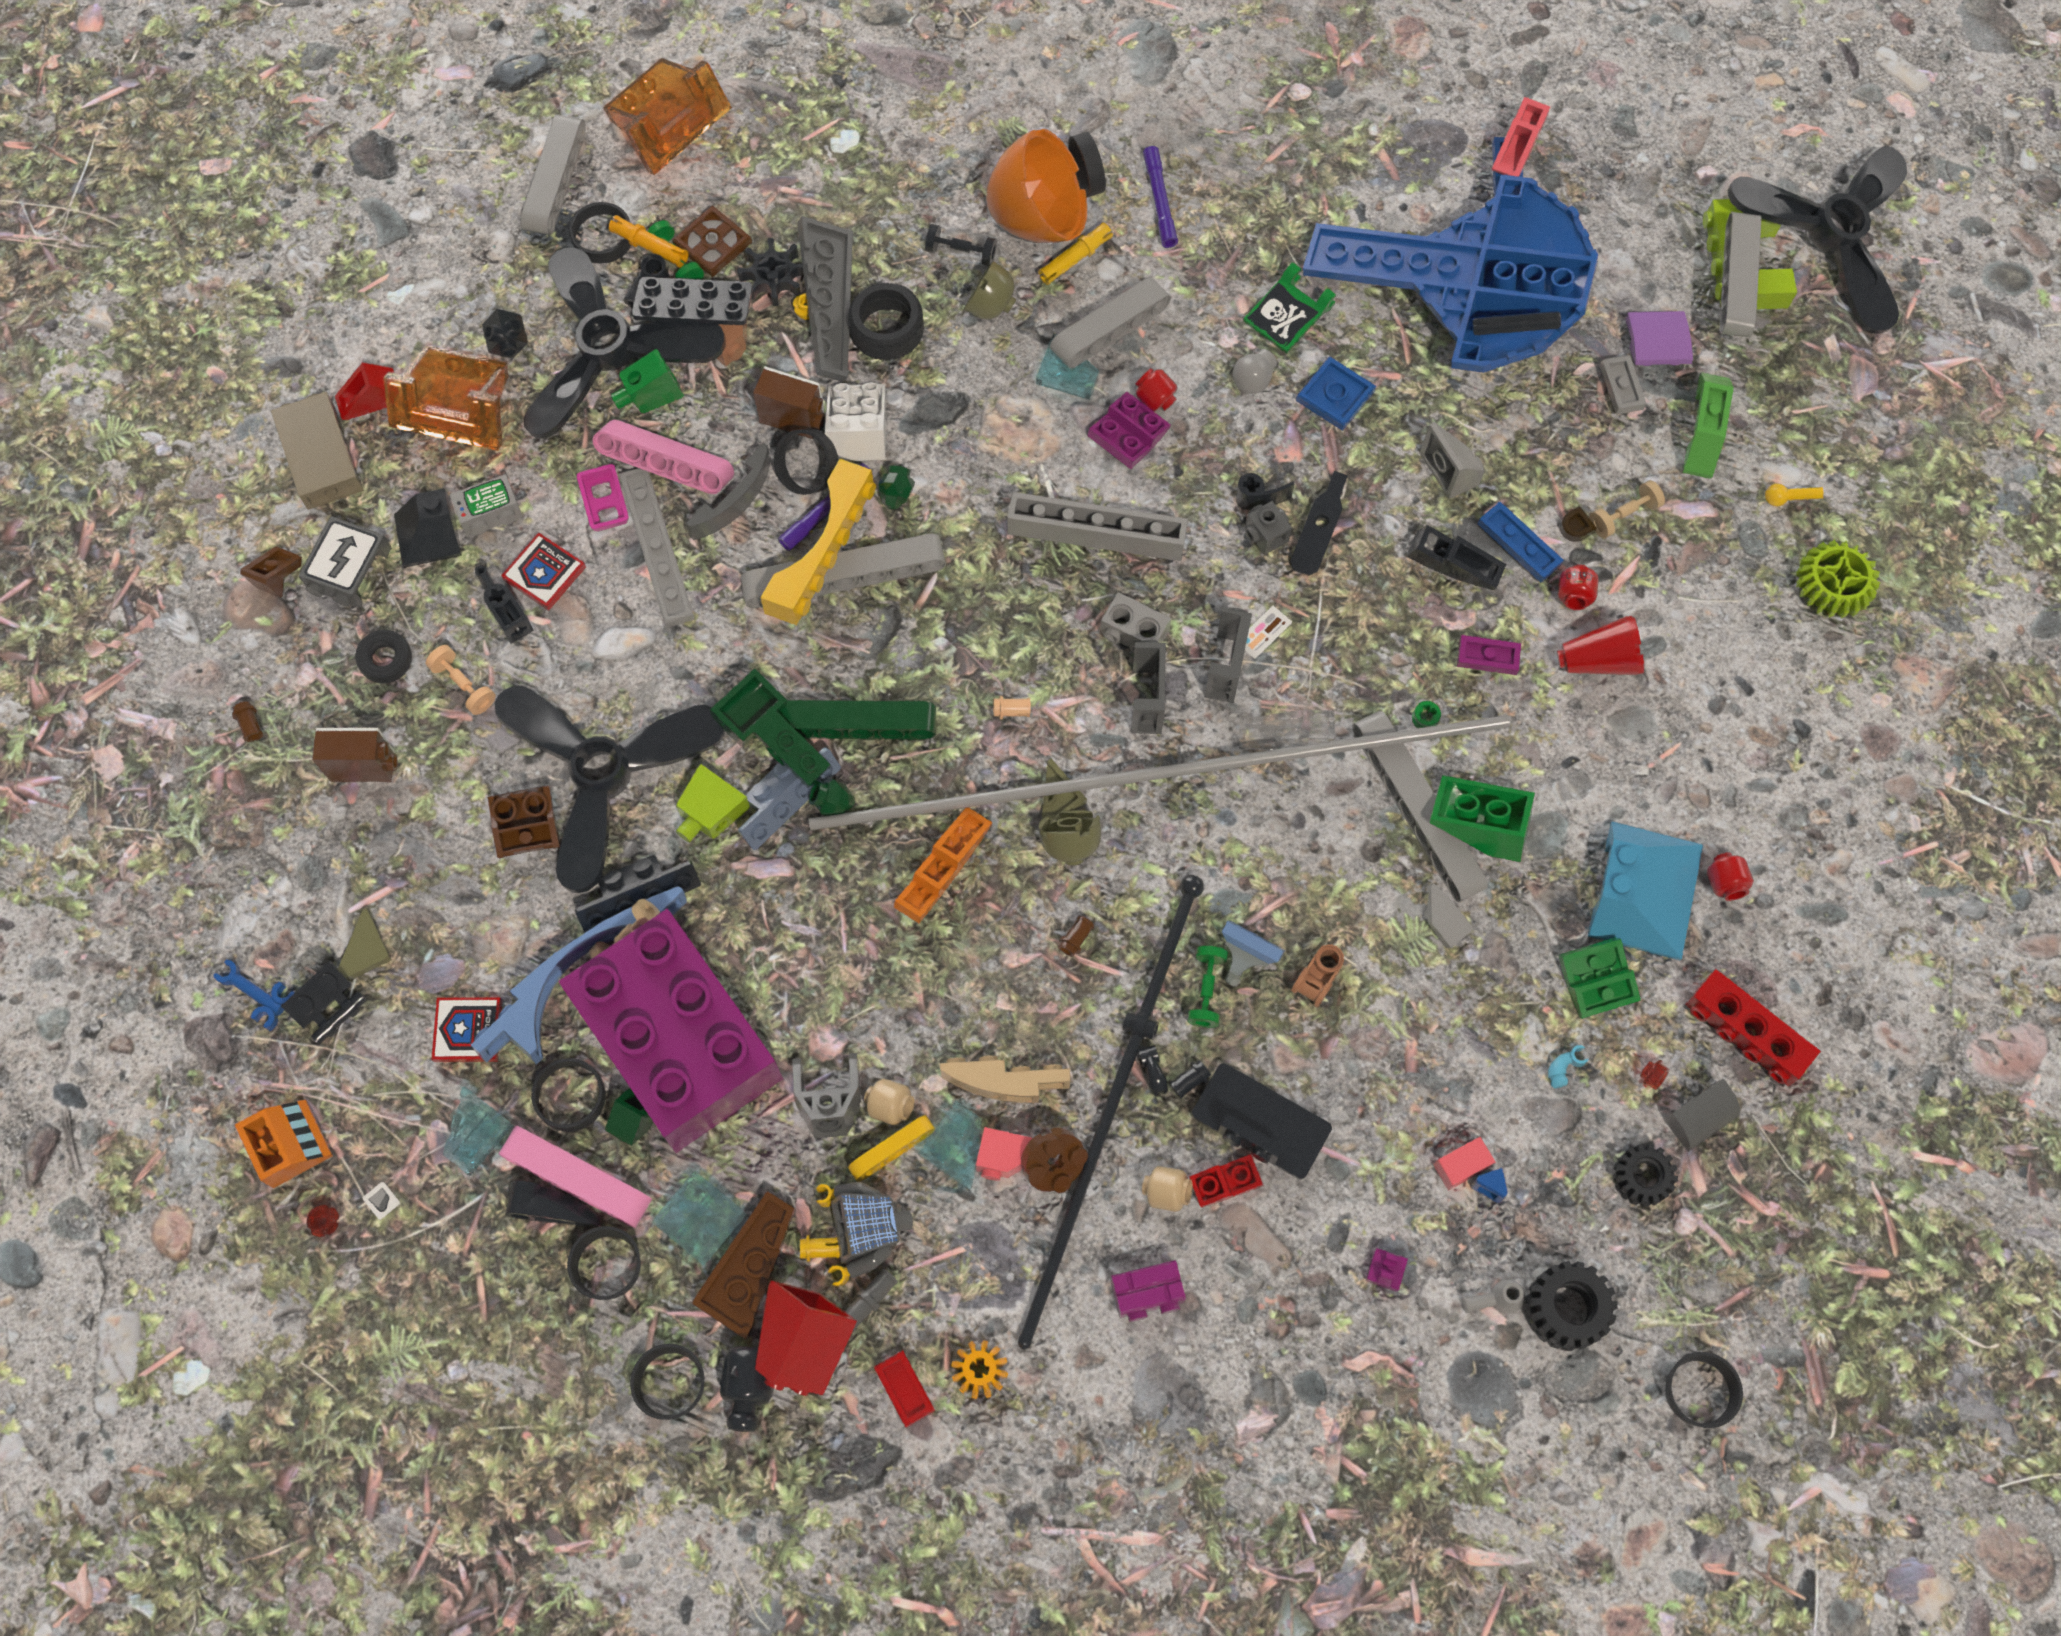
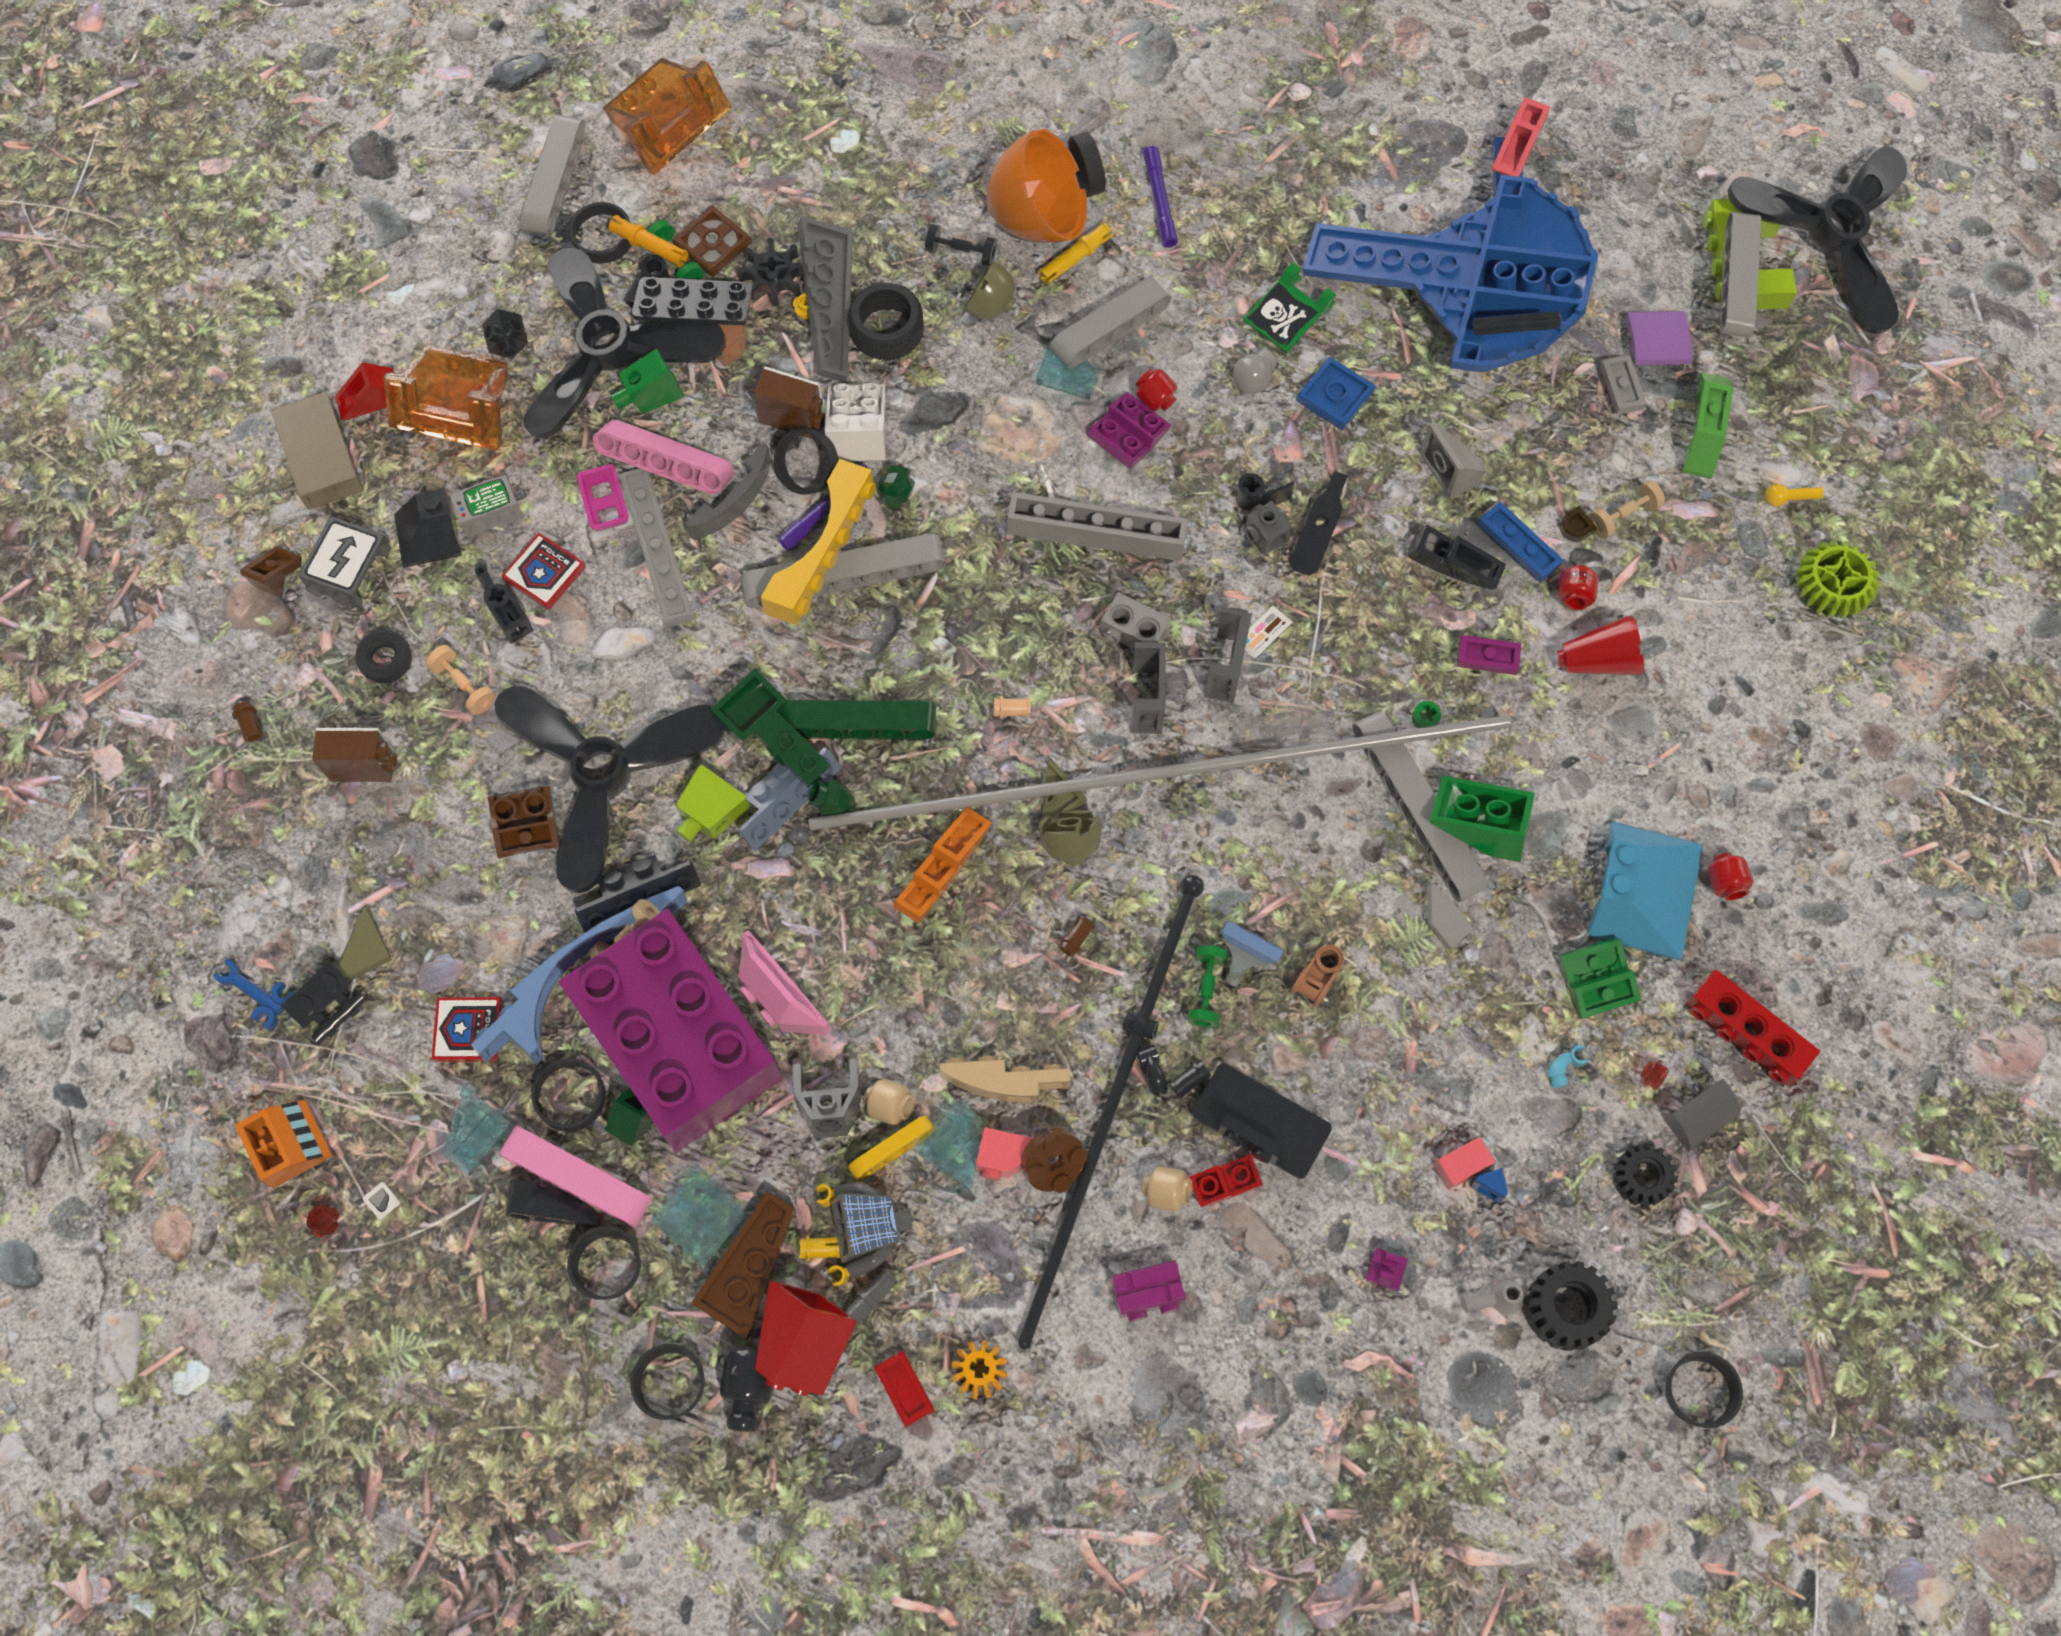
none -> bright pink wedge [738,930,831,1035]

